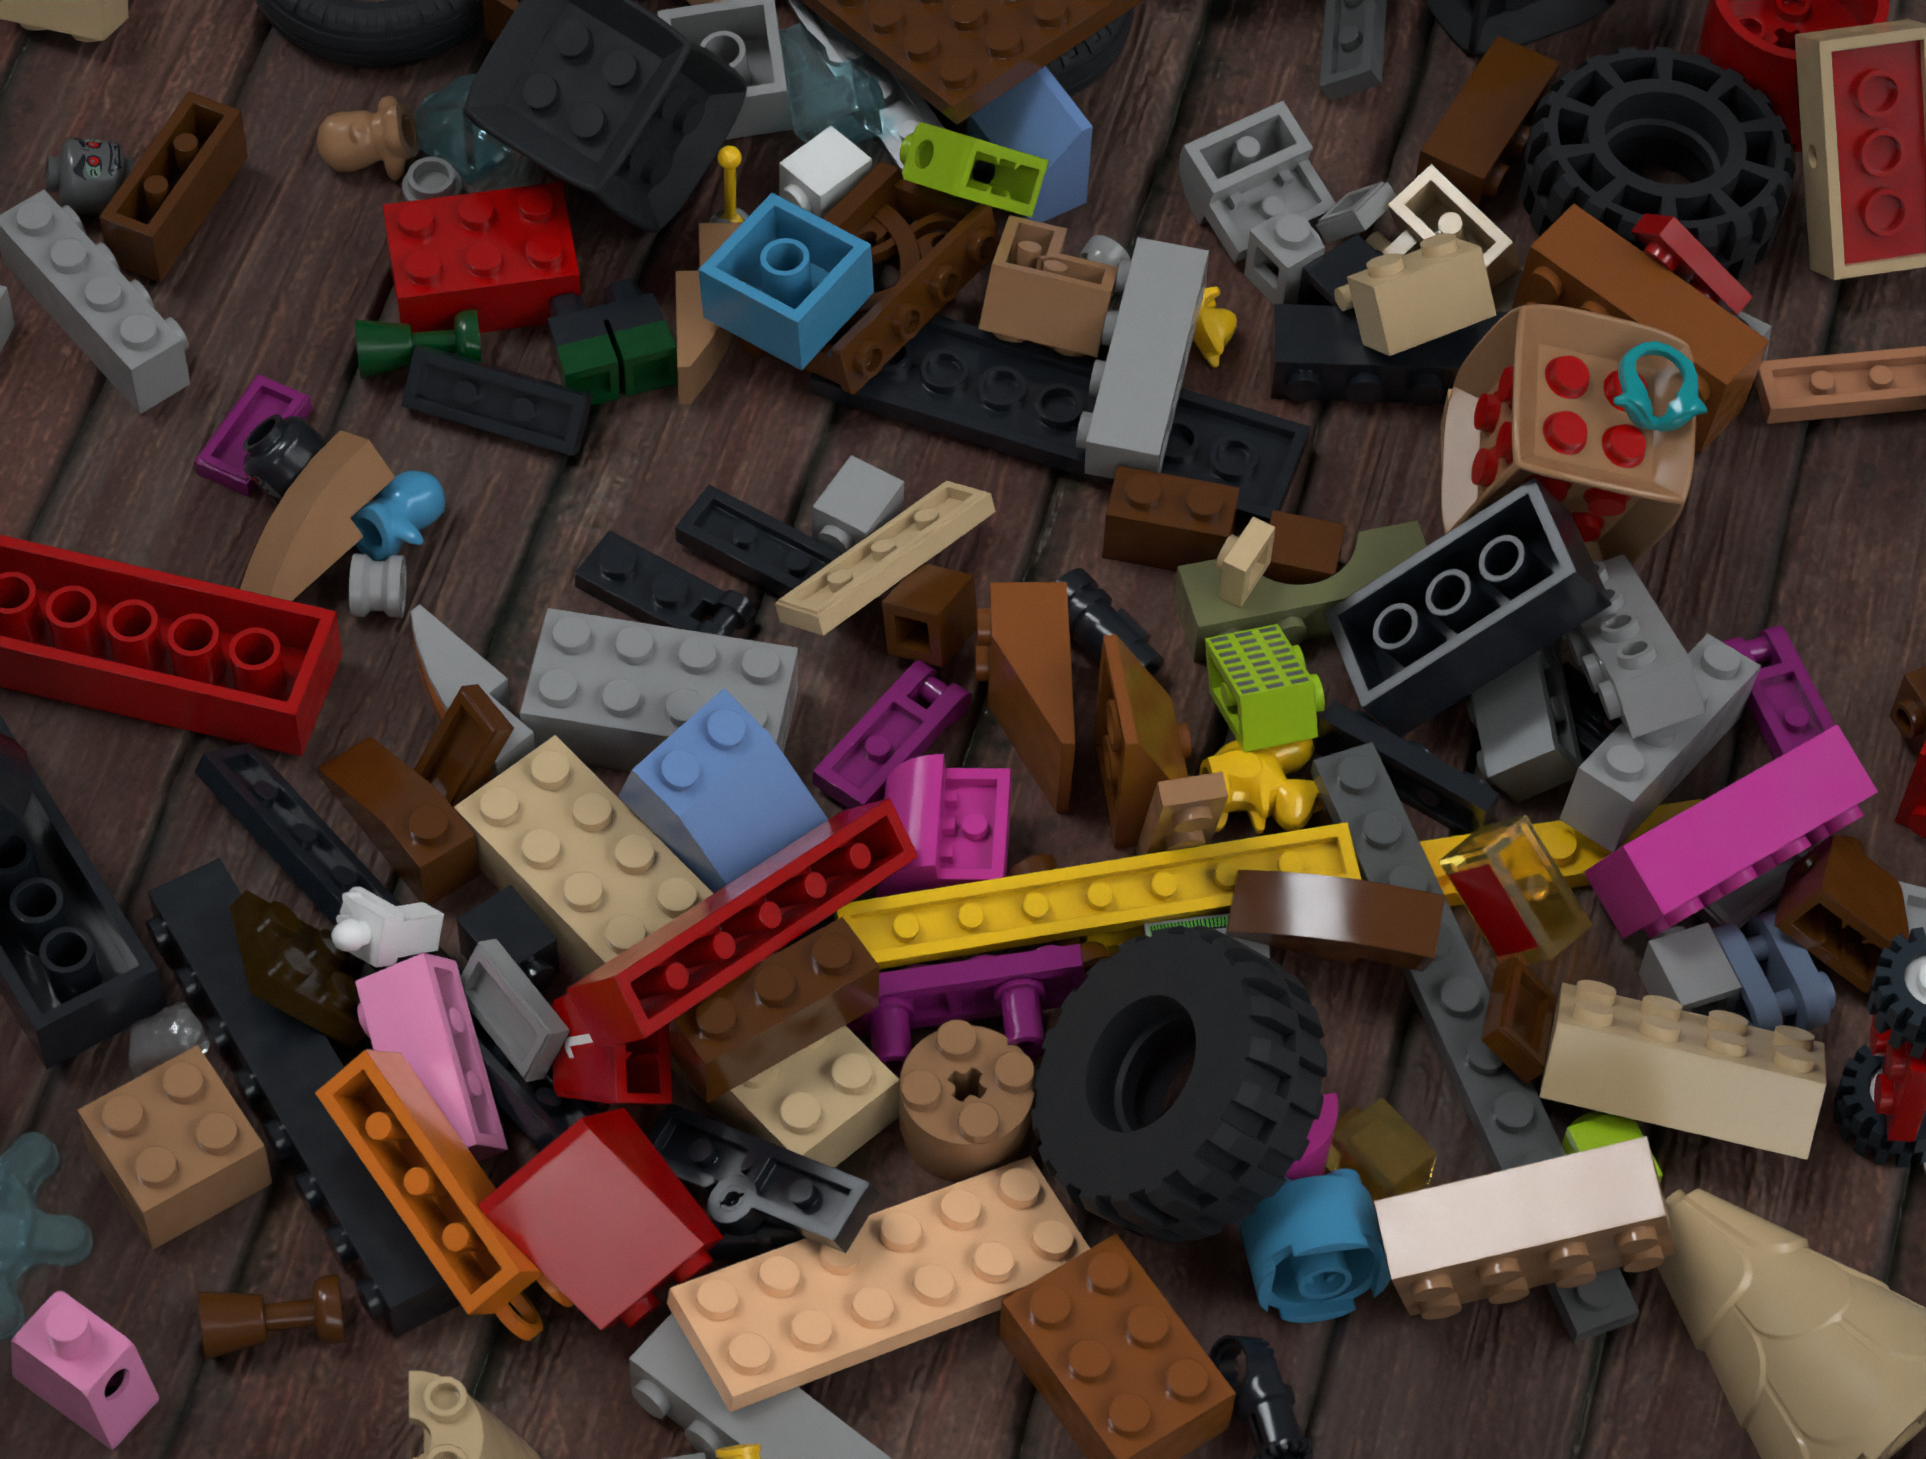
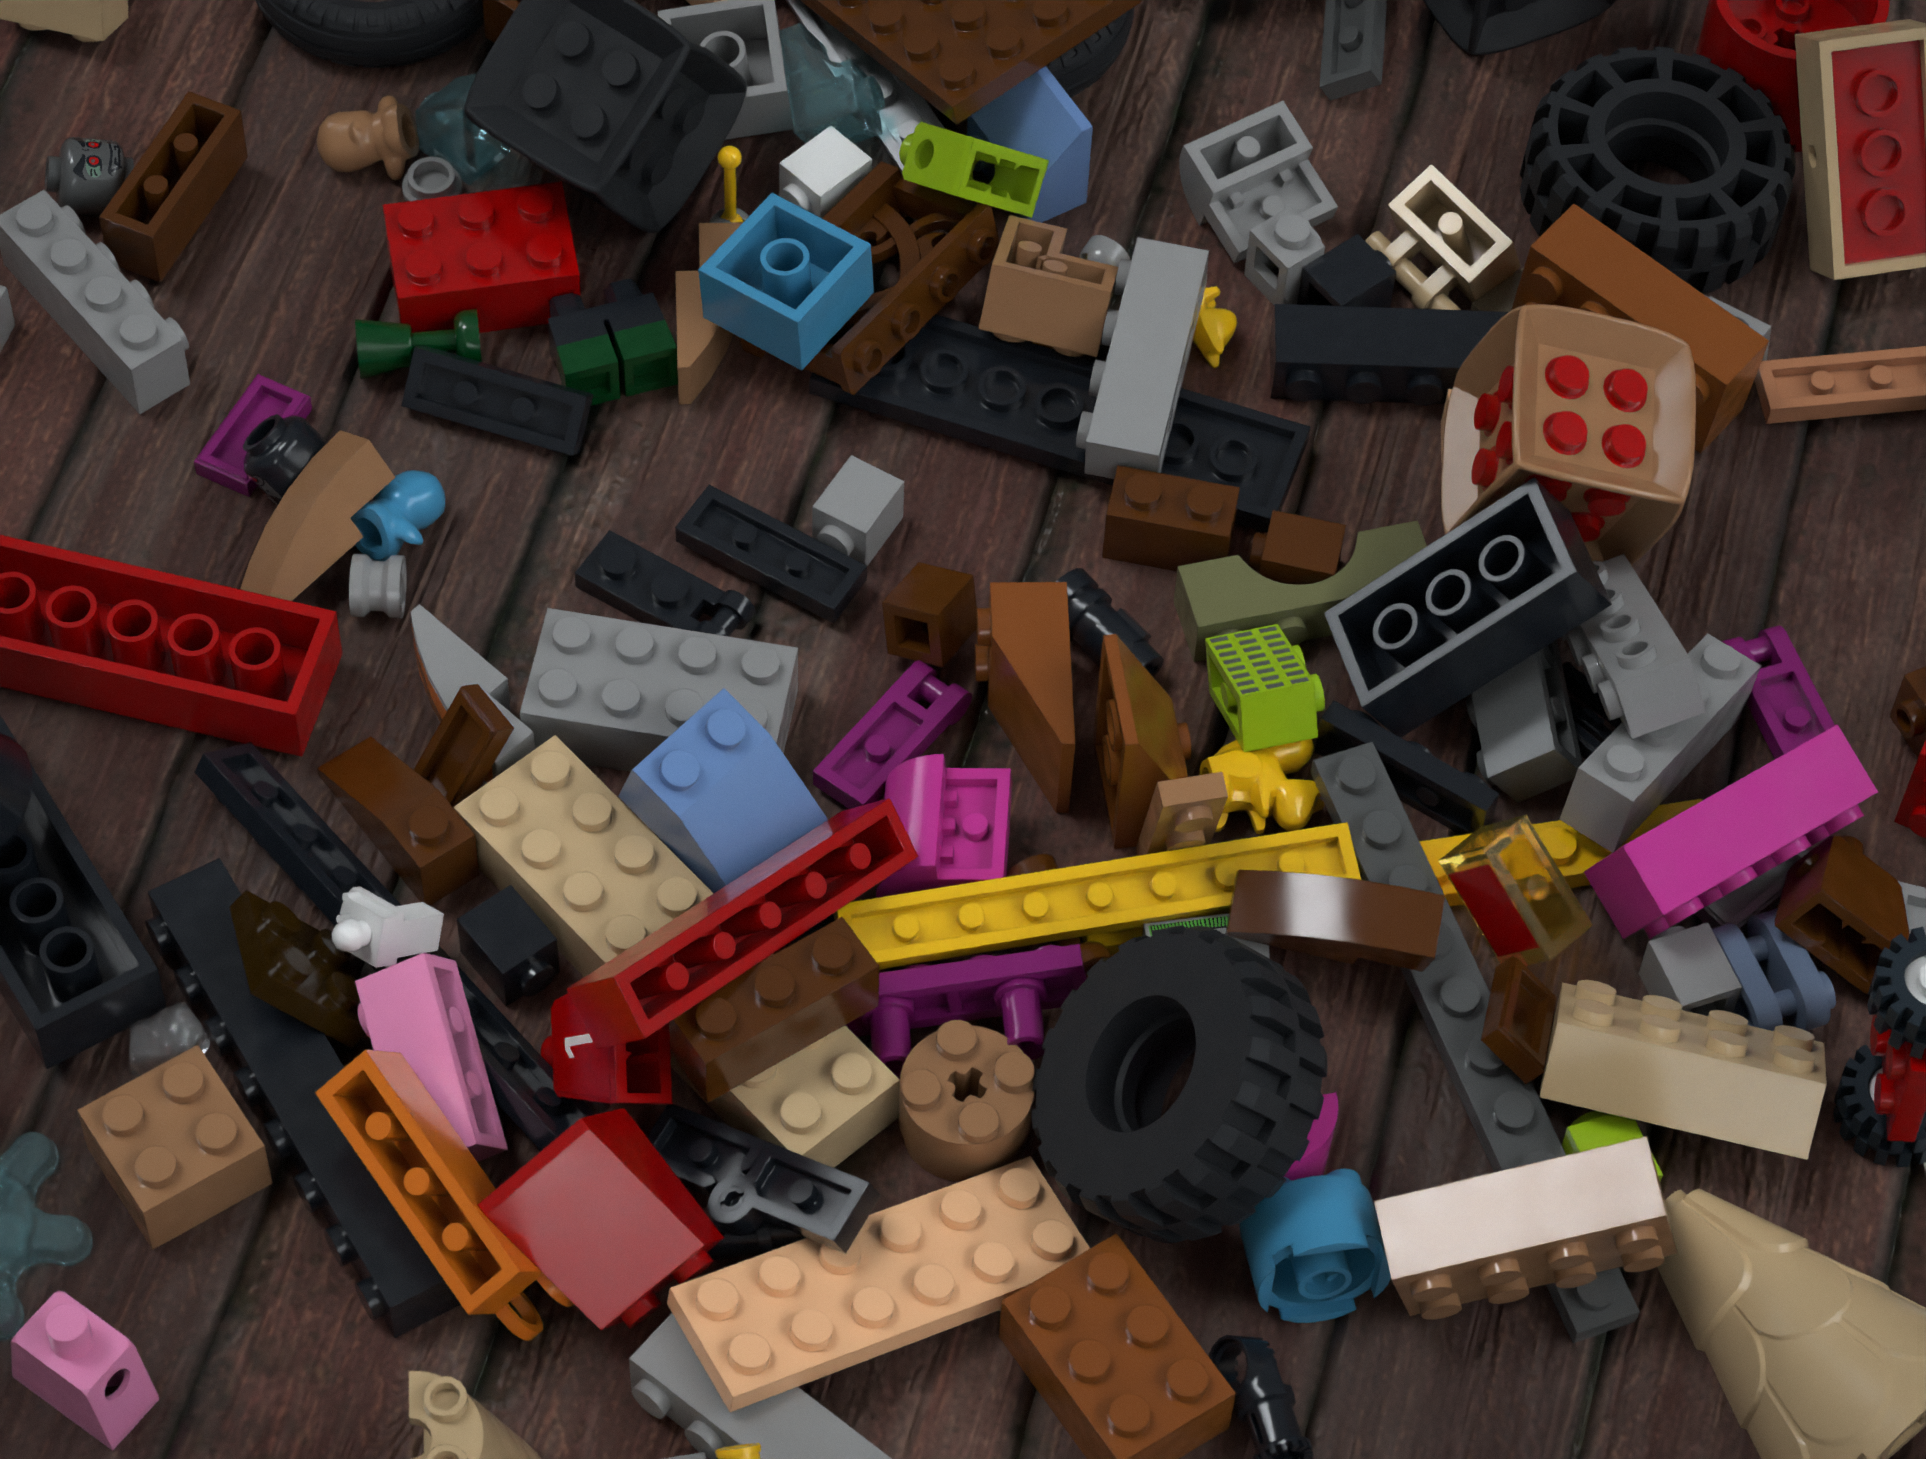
reddish brown piece [199,1274,346,1360] -> none
light grey tile [460,939,570,1082] -> none
tan tile [775,481,995,636] -> none
tan plate [1216,517,1275,608] -> none
light grey tile [1316,181,1396,243] -> none
clear yellow brick [1326,1097,1437,1210] -> none
tan brick [1334,233,1496,356] -> none
reddish brown brick [1415,36,1560,210] -> none
teal piece [1613,341,1707,432] -> none
red plate [1631,213,1752,315] -> none

